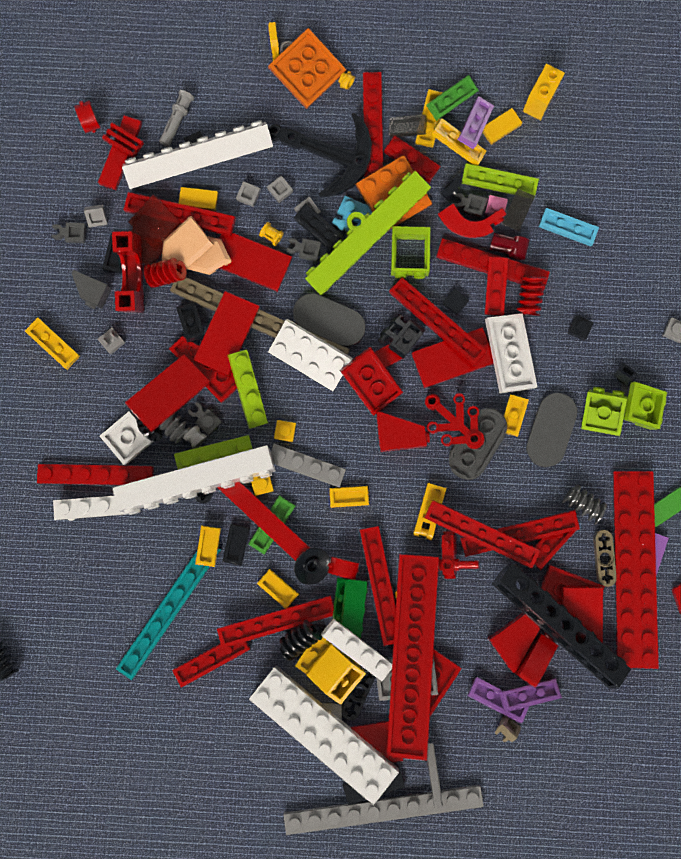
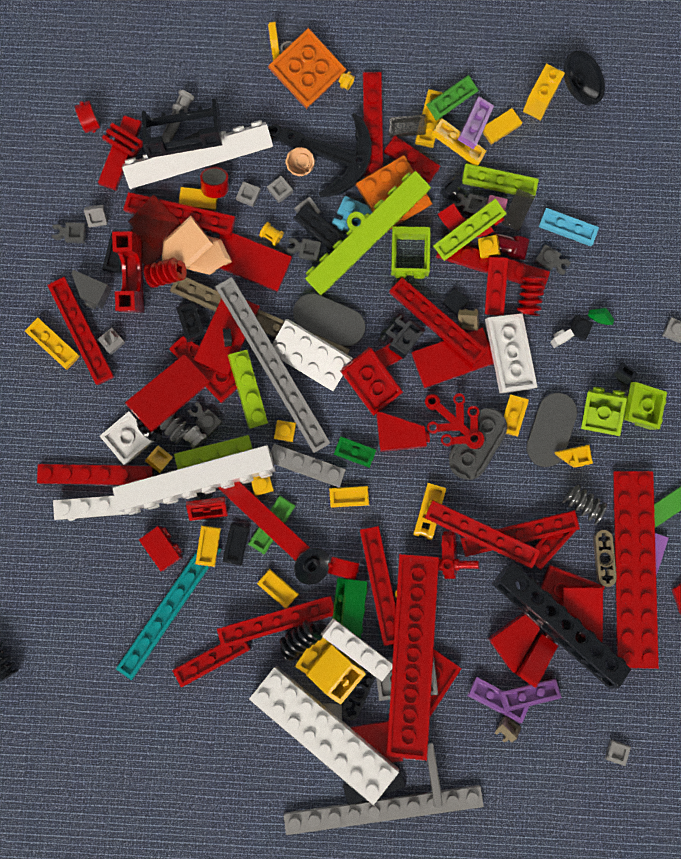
none -> red plate [47,277,114,386]
none -> red brick [139,526,183,572]
none -> black hinge [142,98,222,158]
none -> yellow plate [145,445,173,473]
none -> red tile [186,497,228,521]
none -> piece [200,167,229,199]
none -> light grey plate [215,277,330,453]
none -> black tile [223,327,232,347]
none -> light nougat hair [286,147,315,176]
none -> green plate [334,436,376,468]
none -> lime plate [433,198,507,261]
none -> dark tan tile [458,308,479,331]
none -> yellow plate [478,235,501,259]
none -> dark grey plate [535,244,571,275]
none -> white plate [551,329,574,348]
none -> yellow tile [555,445,593,467]
none -> black dish [563,50,605,106]
none -> green tile [588,308,614,325]
none -> light grey tile [605,739,631,766]

